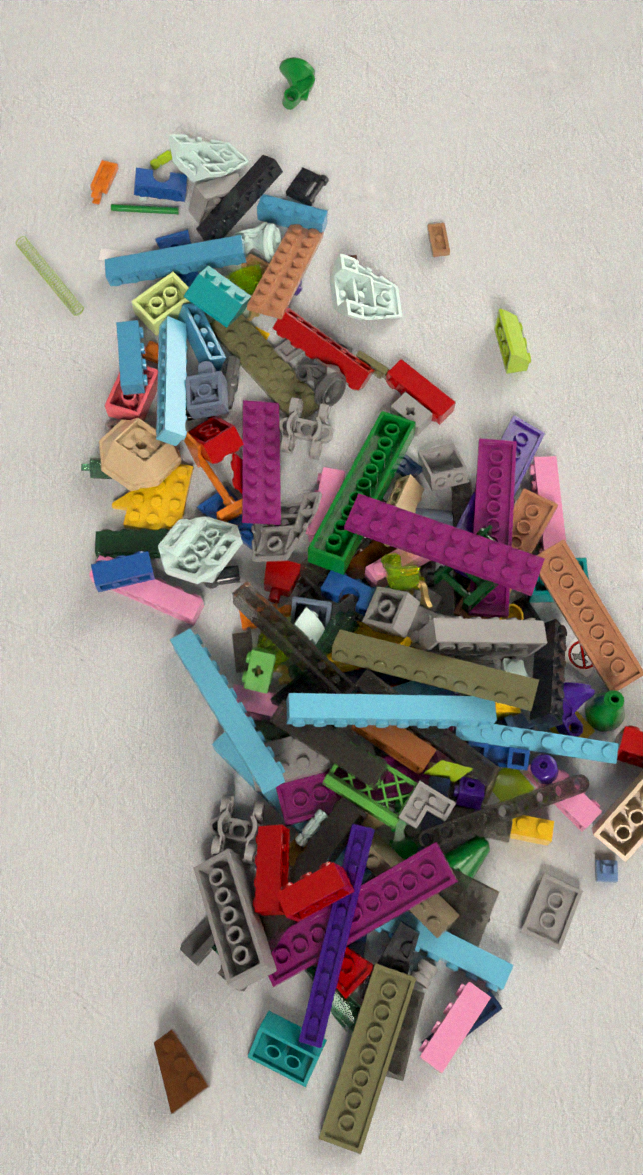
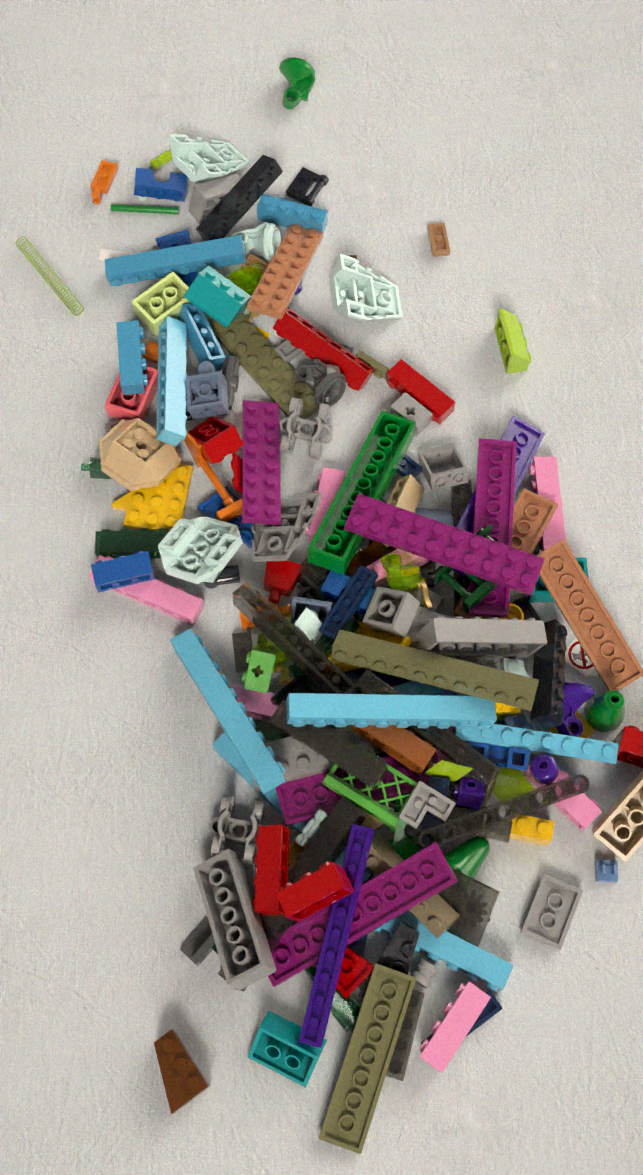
none -> dark blue plate [318,565,378,641]

